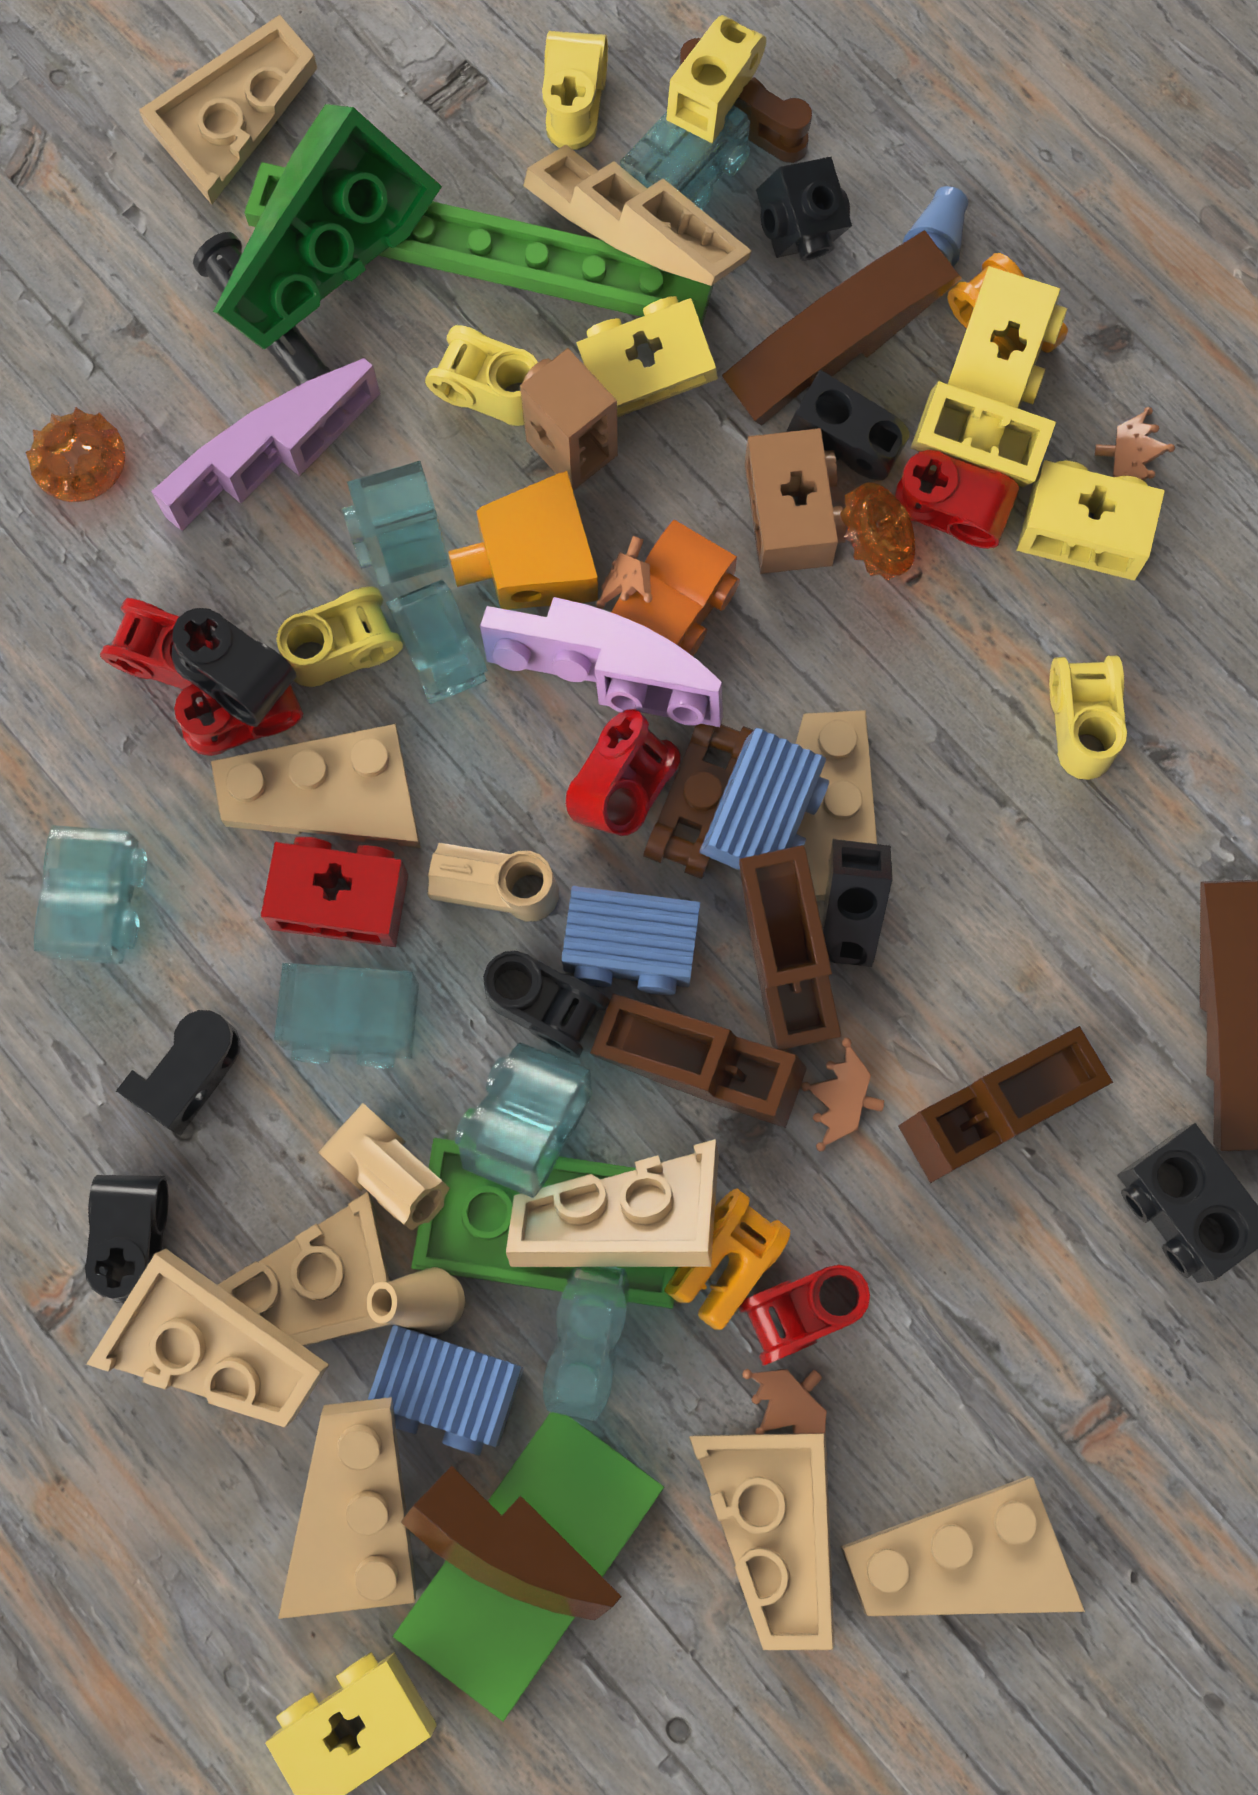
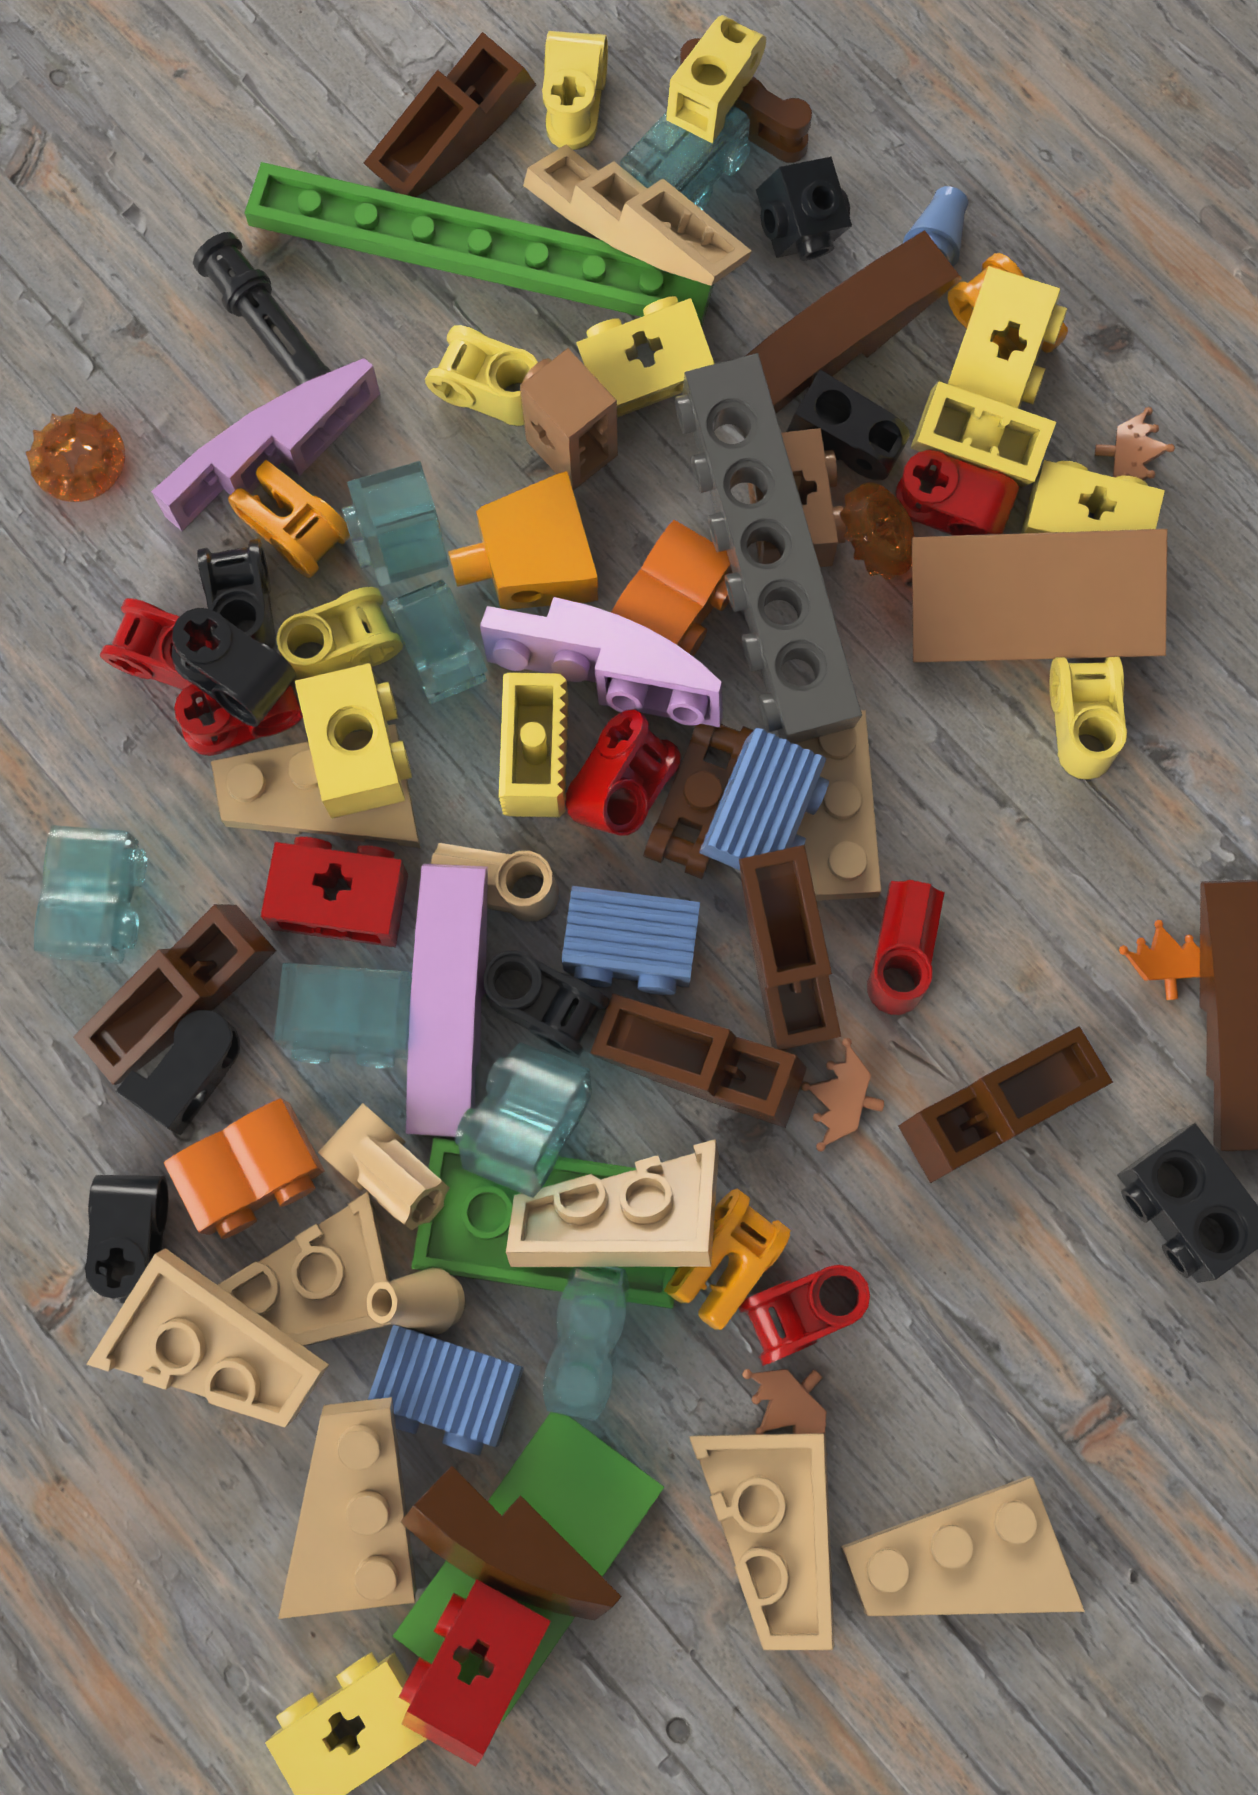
tan wing [139,15,317,204] -> none
green wedge [213,104,442,350] -> none
nougat piece [597,536,652,609] -> none
black leg [822,839,893,967] -> none
none -> reddish brown slope [73,904,276,1085]
none -> orange brick [163,1098,325,1239]
none -> black piece [197,538,276,649]
none -> light orange piece [228,460,352,578]
none -> light yellow brick [295,663,412,819]
none -> reddish brown slope [364,32,536,197]
none -> red brick [398,1579,551,1767]
none -> lavender slope [406,864,488,1138]
none -> light yellow brick [499,673,569,817]
none -> dark grey brick [675,353,862,744]
none -> red piece [867,879,945,1015]
none -> medium nougat tile [912,529,1168,663]
none -> orange piece [1119,920,1200,1000]

